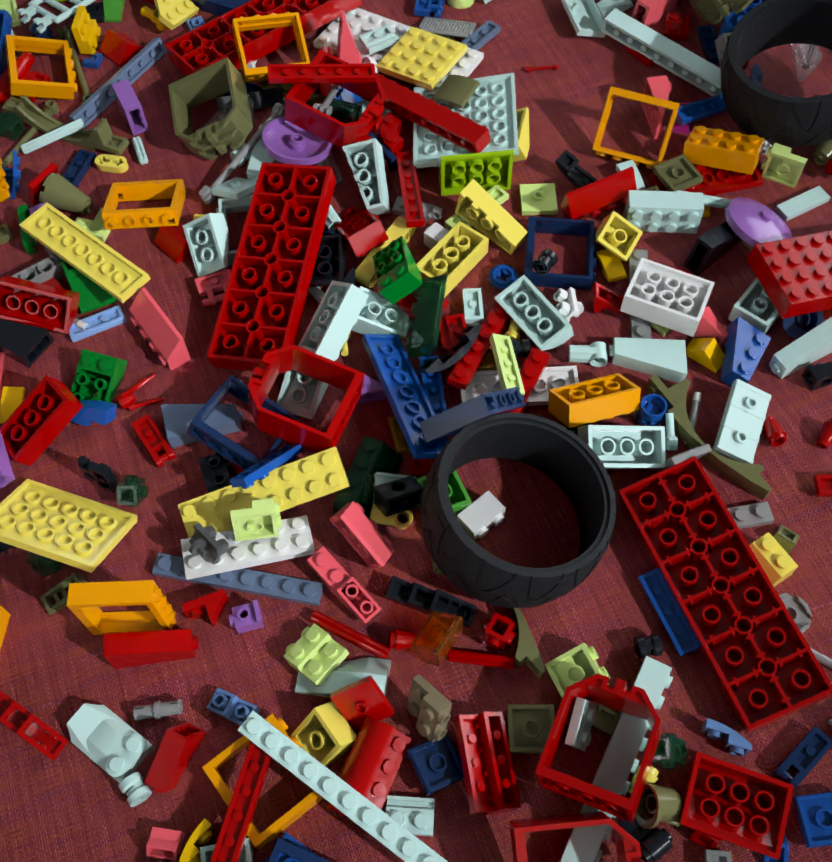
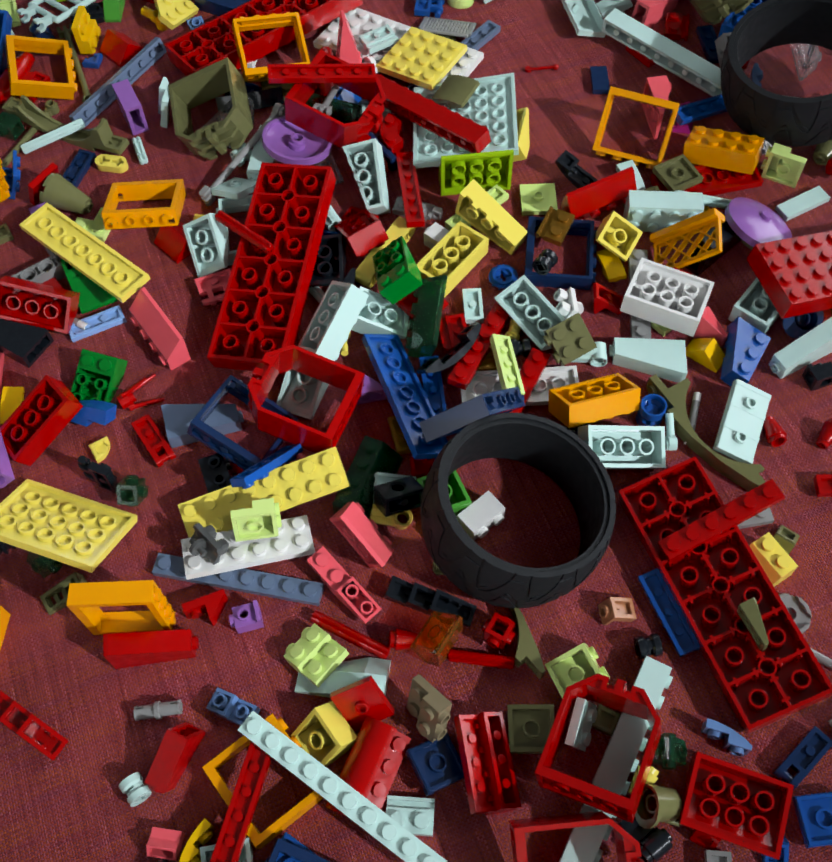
green plate [17,204,37,255] -> none
light aqua slope [67,703,154,783] -> none
light grey plate [660,444,712,471] -> none
none -> light yellow tile [88,436,110,463]
none -> light aqua slope [158,77,170,128]
none -> red axle [215,210,274,253]
none -> pearl gold plate [536,206,575,247]
none -> olive plate [543,313,597,366]
none -> dark blue tile [590,66,610,94]
none -> nougat bracket [598,597,637,625]
none -> light orange fence [650,208,725,269]
none -> red plate [658,479,785,562]
none -> olive slope [737,597,769,651]

